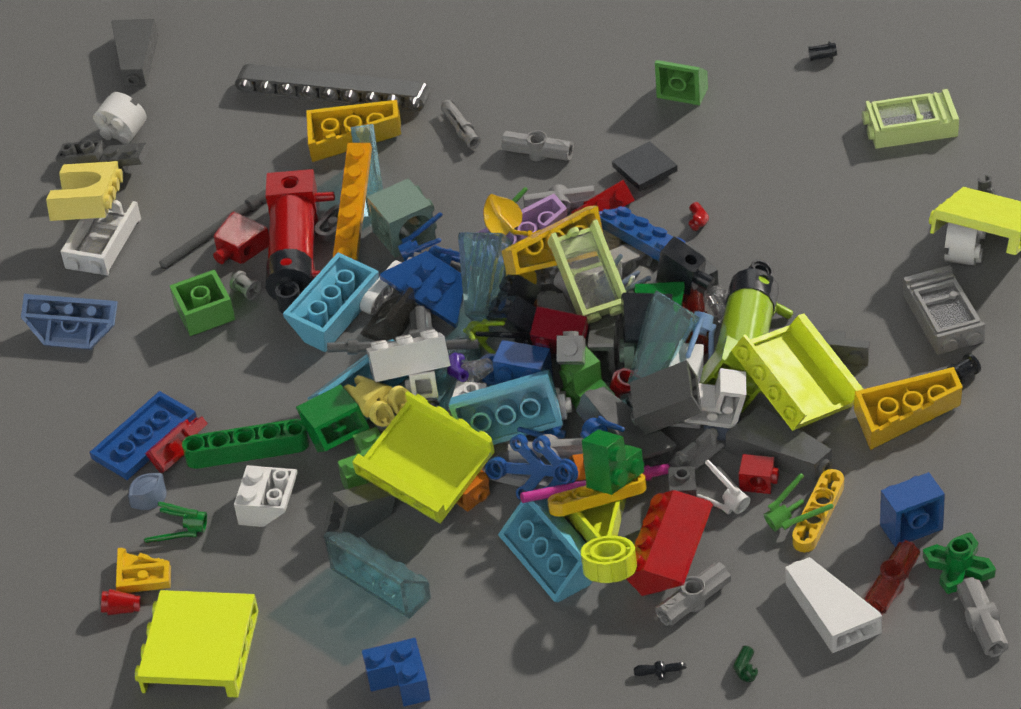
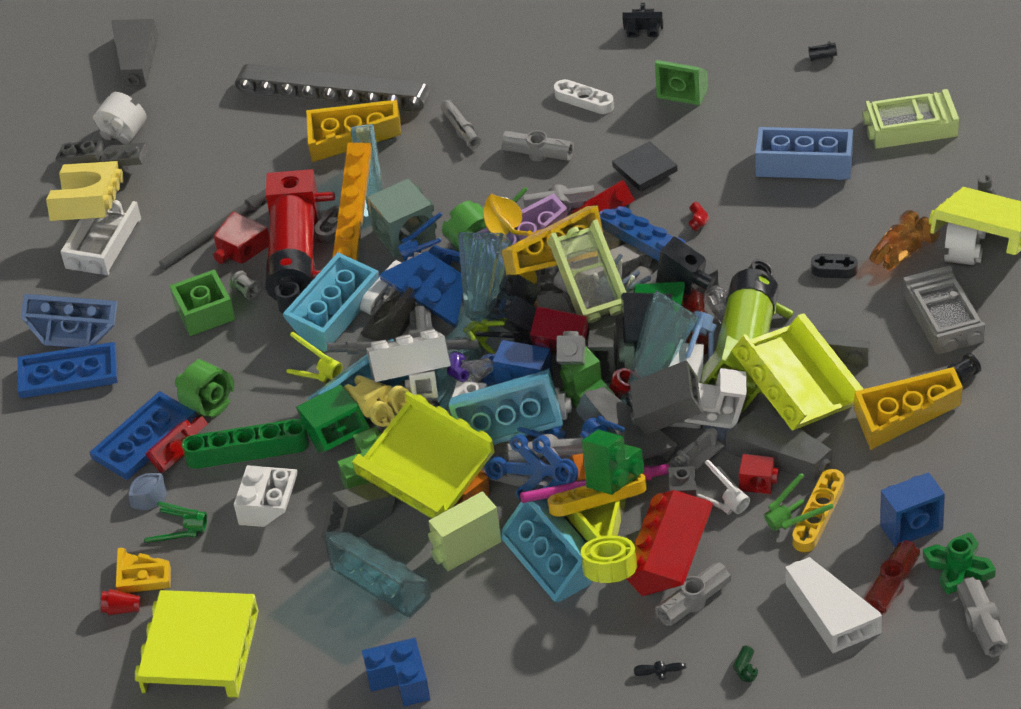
none -> blue plate [18,342,118,398]
none -> bright green brick [175,359,234,417]
none -> neon yellow plant [286,332,343,383]
none -> yellowish green brick [428,491,502,571]
none -> bright green brick [442,201,486,258]
none -> white beam [554,79,614,114]
none -> black hips [622,2,663,38]
none -> medium blue brick [755,127,853,180]
none -> black beam [811,253,858,279]
none -> clear orange piece [870,210,939,271]

